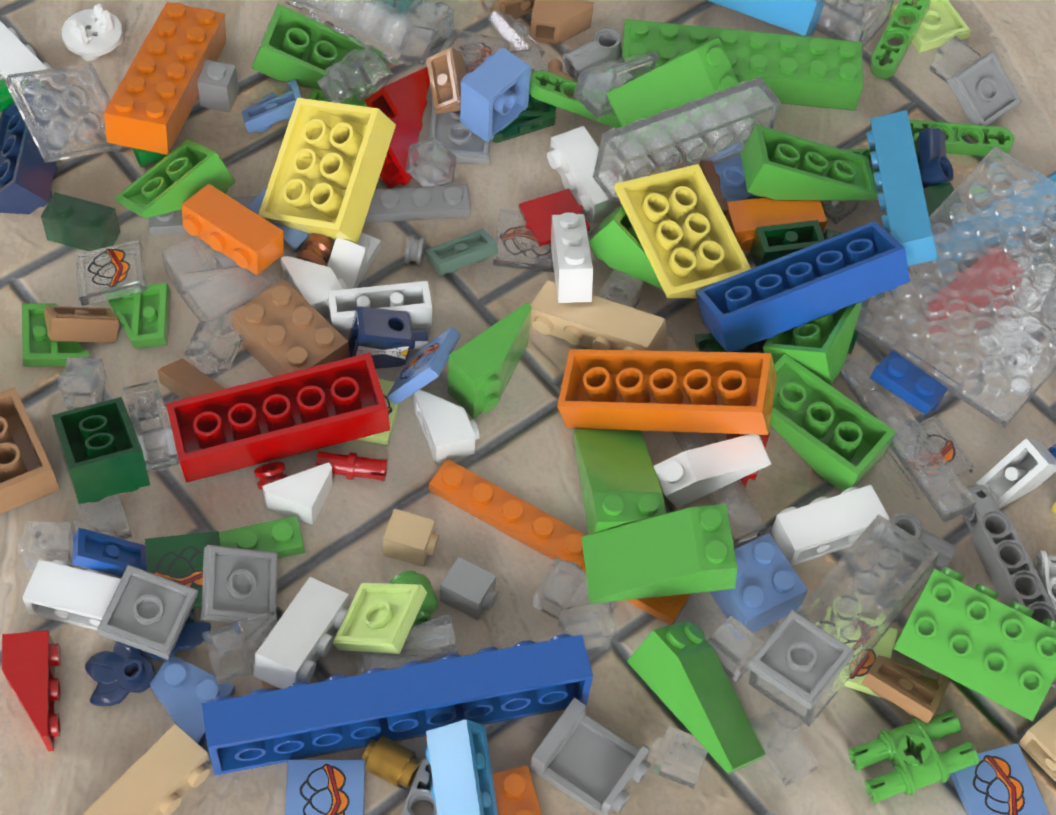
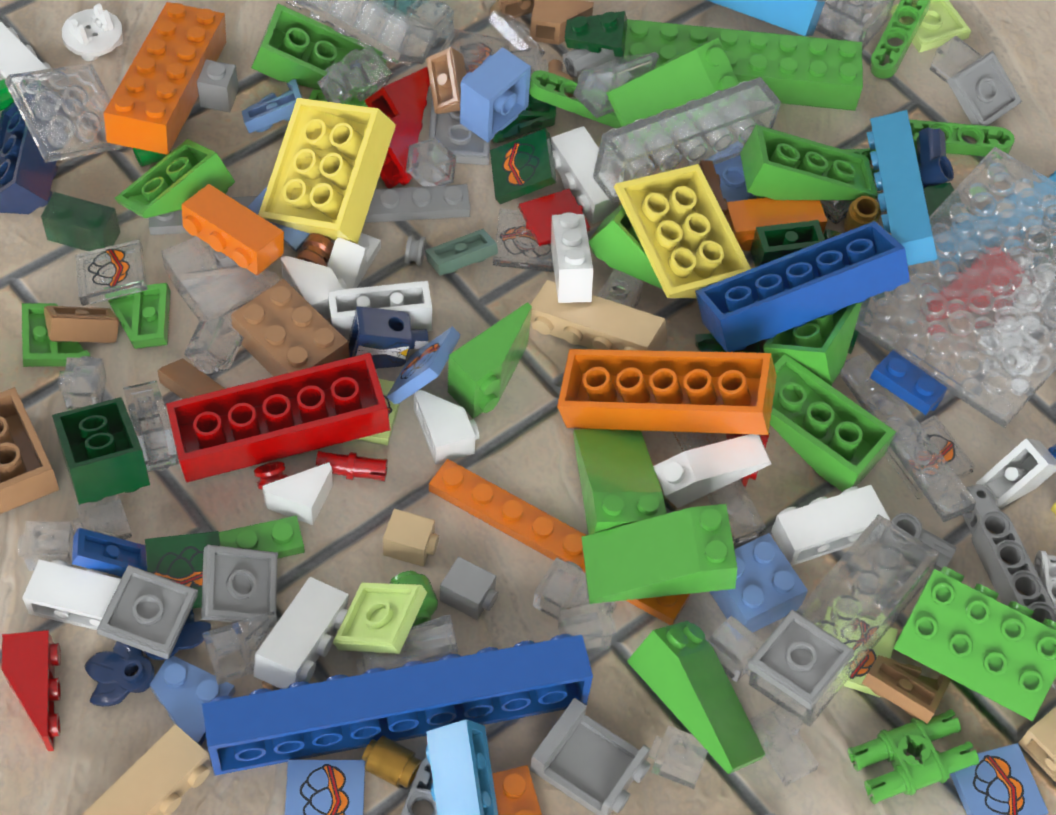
none -> dark green tile [490,128,557,204]
none -> dark green wing [564,11,628,57]
none -> pearl gold brick [844,196,881,232]

